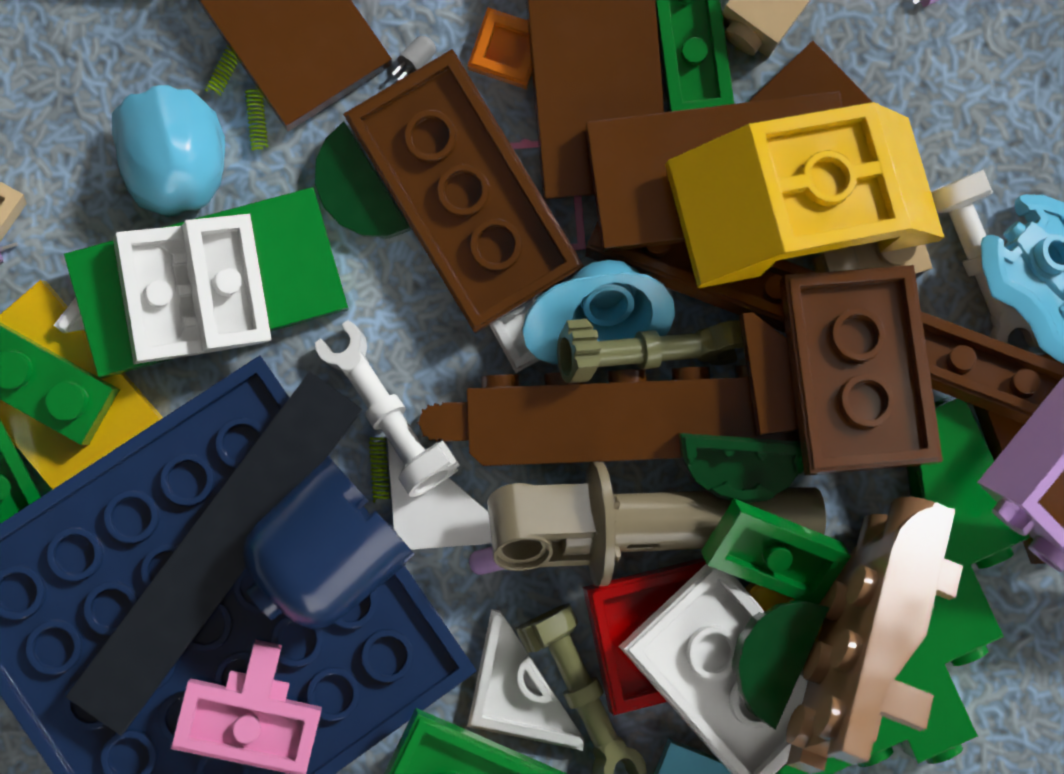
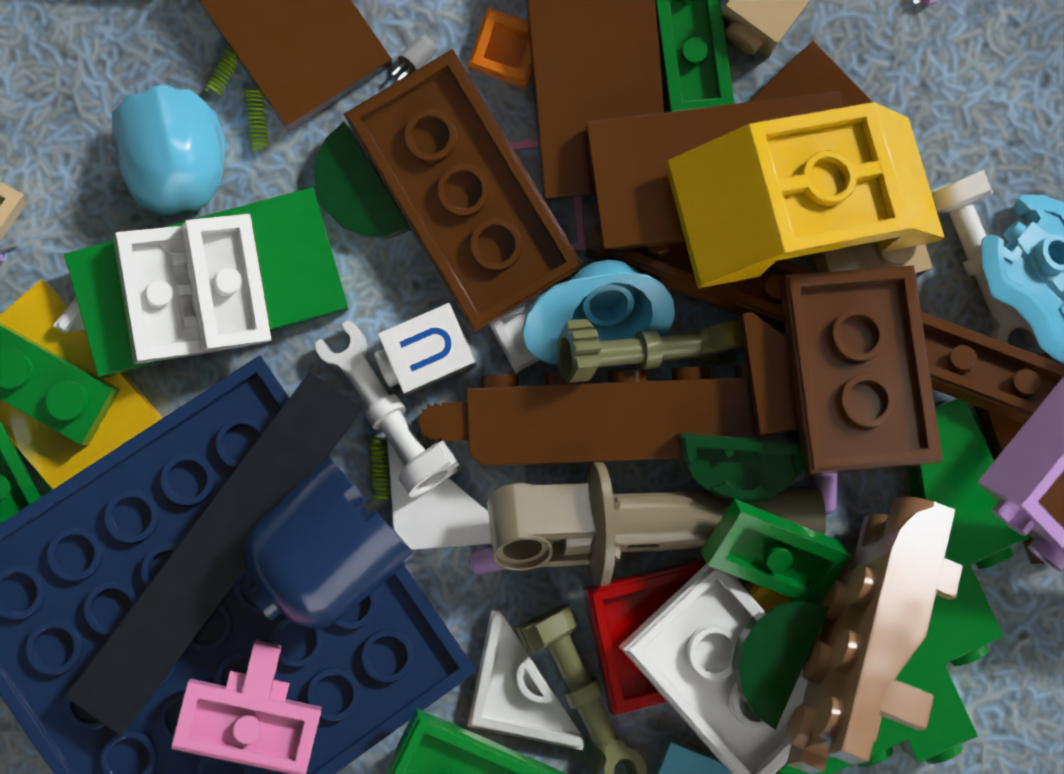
none -> white brick [374,303,477,395]
none -> lavender piece [811,473,837,515]

